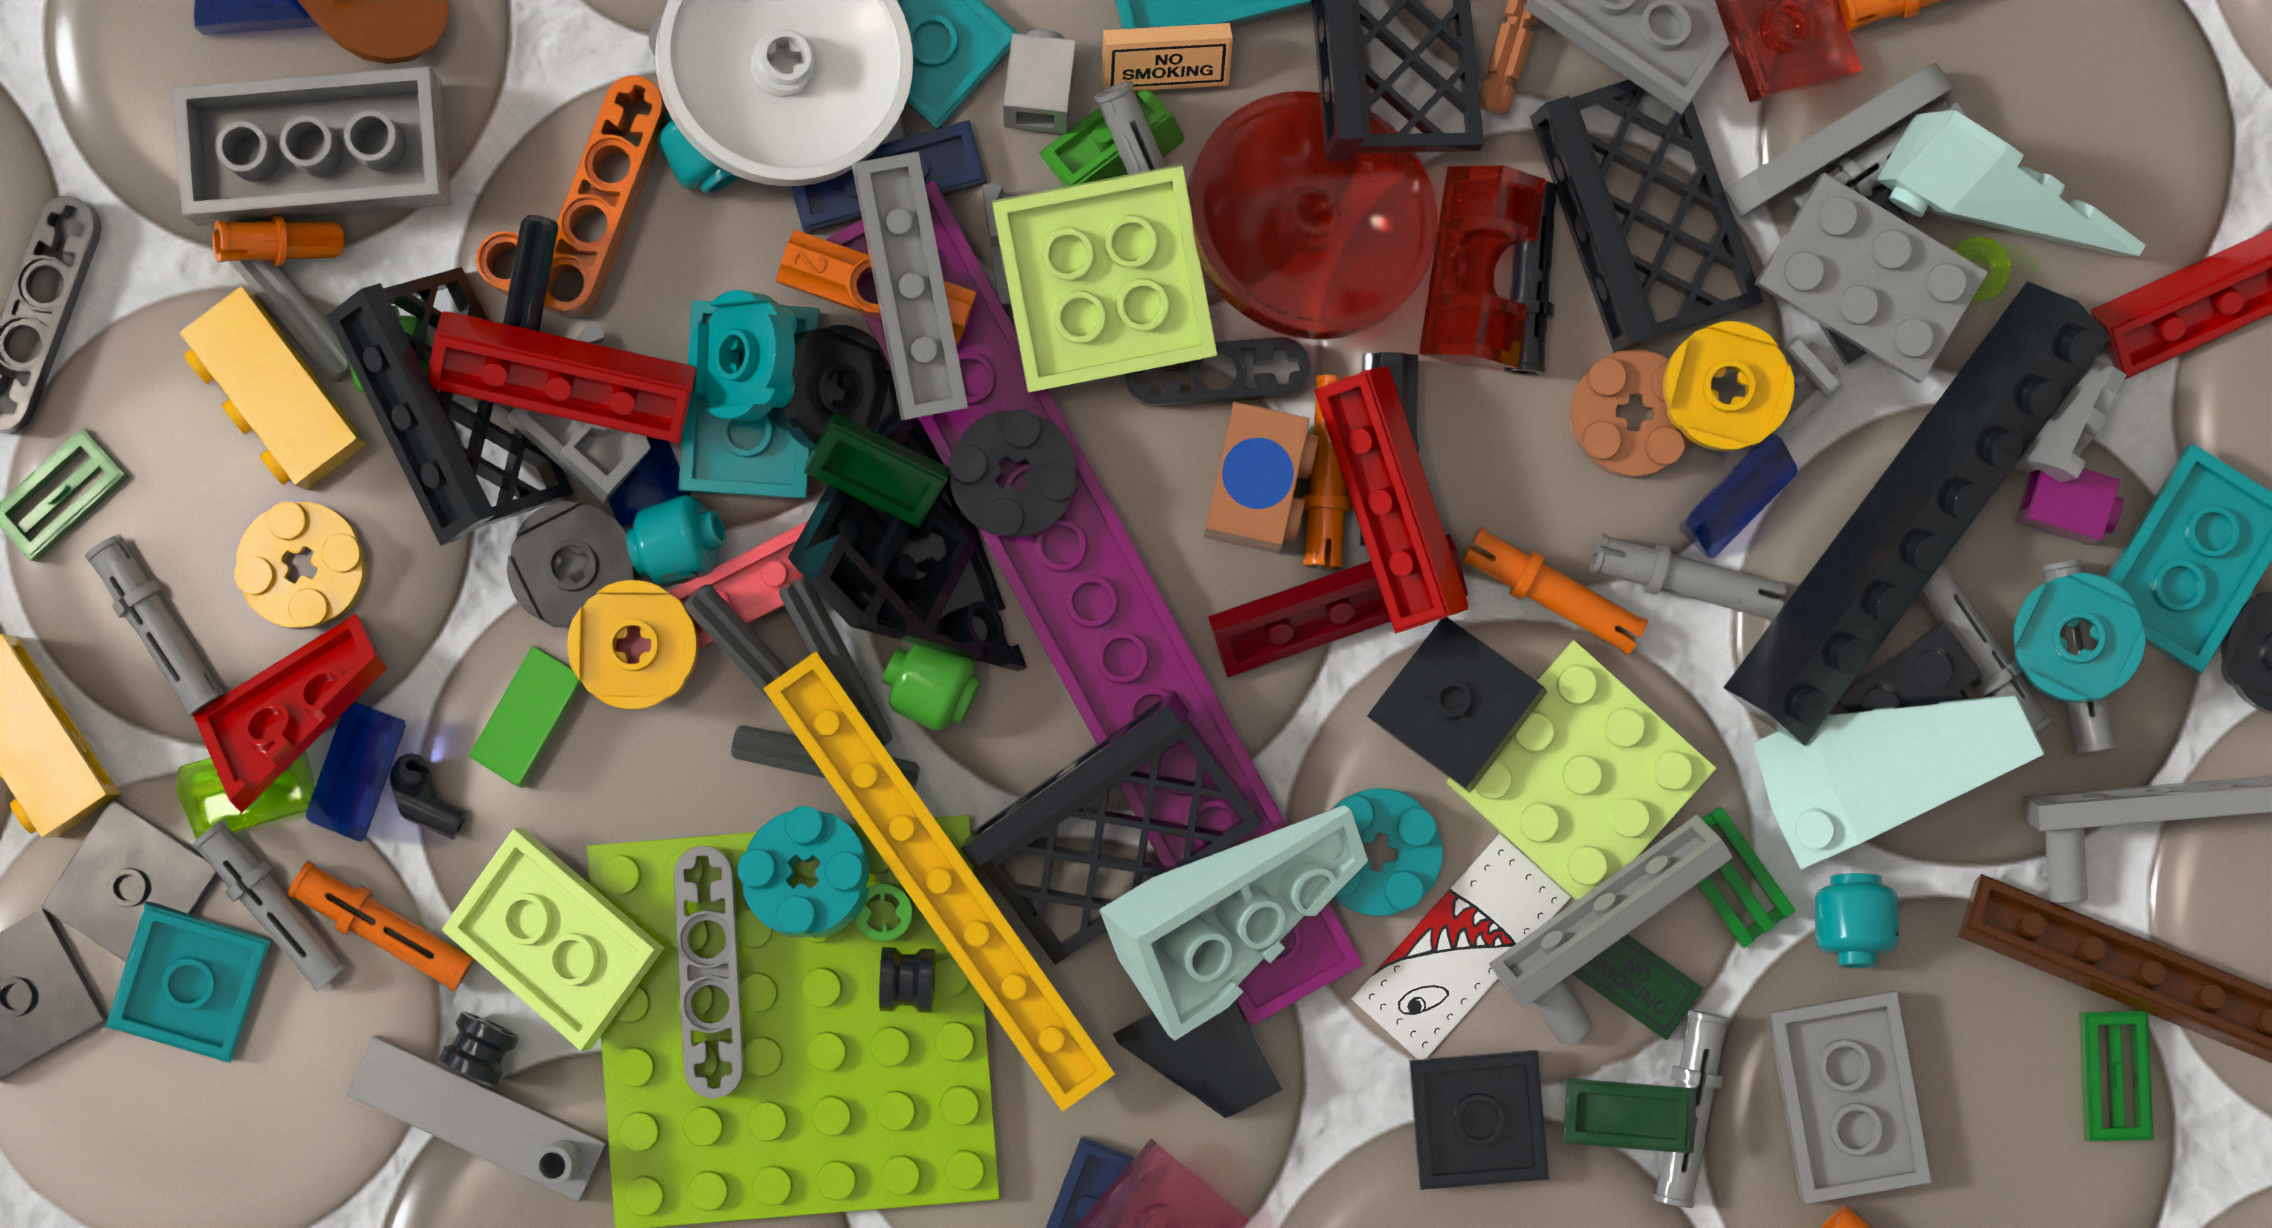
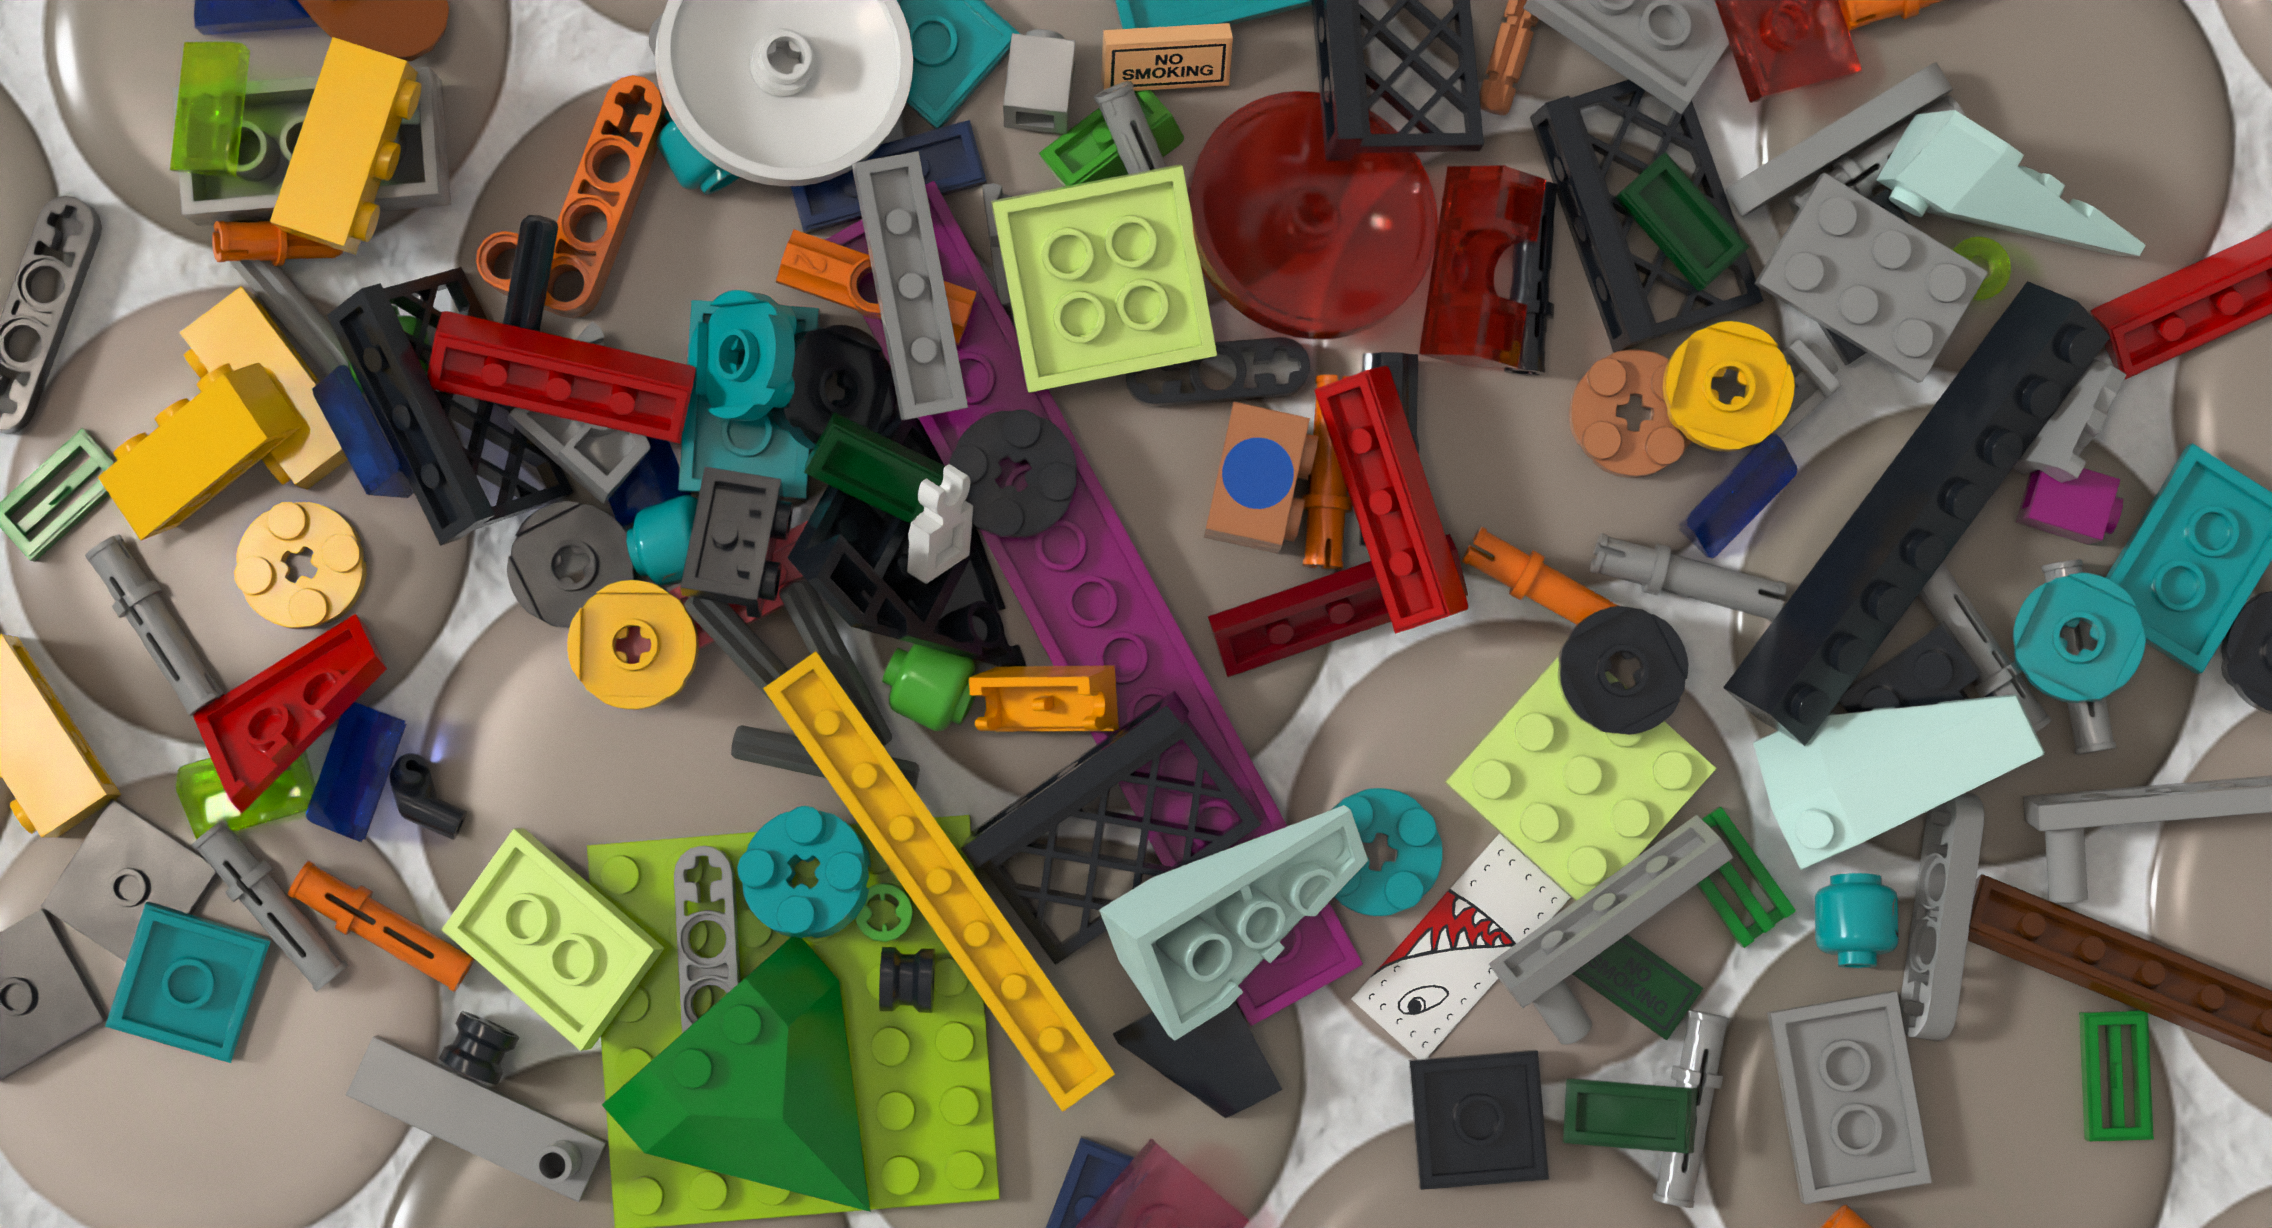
bright green slope [468,646,584,788] -> none
black plate [1367,617,1548,793] -> none
none -> yellow brick [98,362,302,540]
none -> clear neon green slope [170,41,250,178]
none -> yellow brick [270,37,421,255]
none -> clear blue slope [312,365,414,498]
none -> green wedge [602,936,871,1212]
none -> black bracket [680,467,793,618]
none -> white plate [907,464,973,584]
none -> light orange hinge [969,665,1119,732]
none -> black plate [1558,606,1689,735]
none -> dark green tile [1615,152,1750,292]
none -> light grey beam [1900,793,1984,1041]

